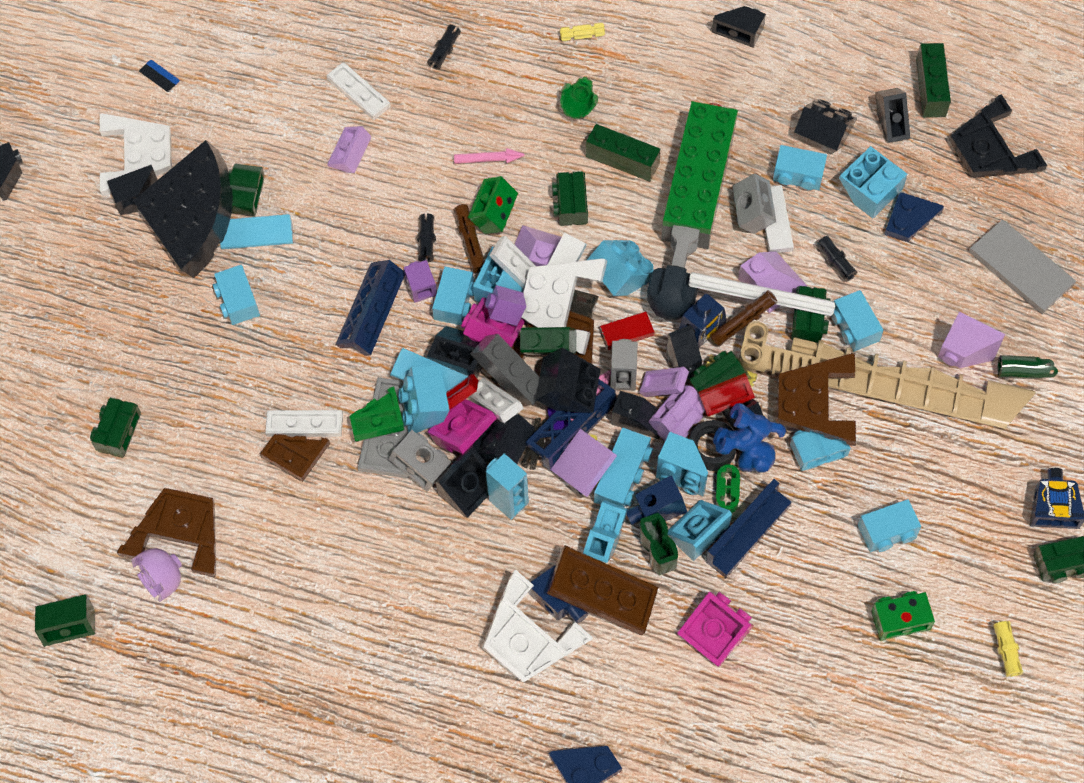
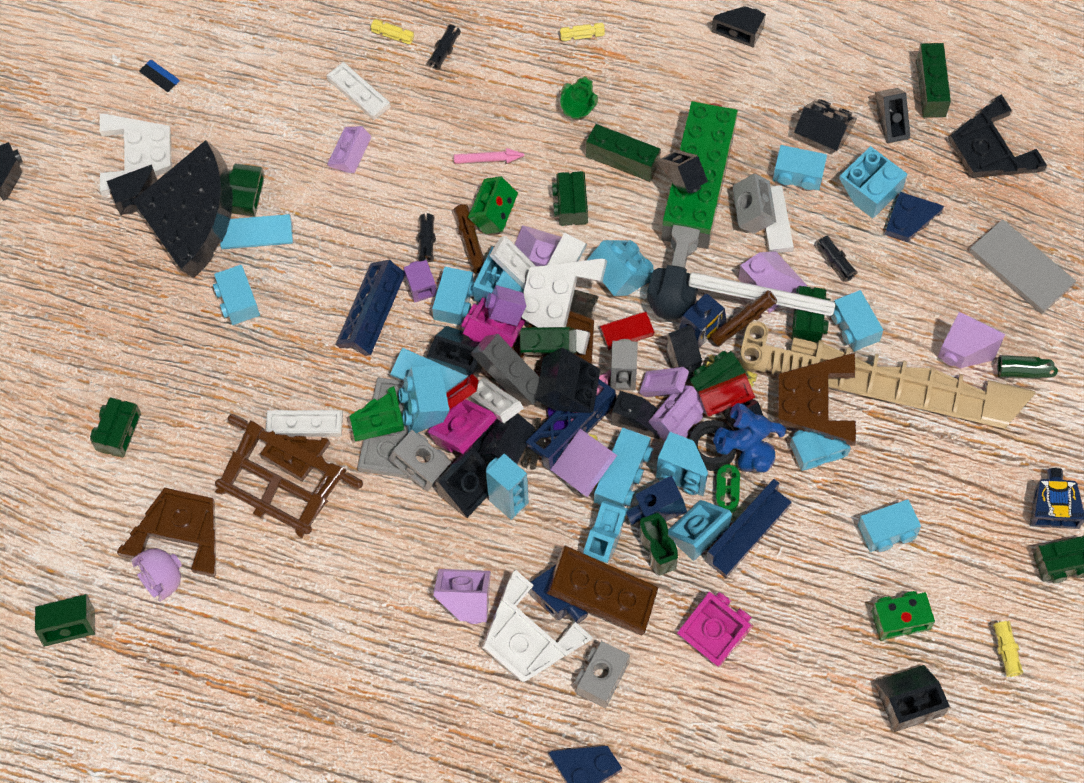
none -> reddish brown piece [215,414,363,538]
none -> light yellow axle [371,19,414,44]
none -> lavender slope [434,569,491,624]
none -> light grey brick [575,641,630,709]
none -> black slope [657,150,708,193]
none -> black slope [874,665,950,732]

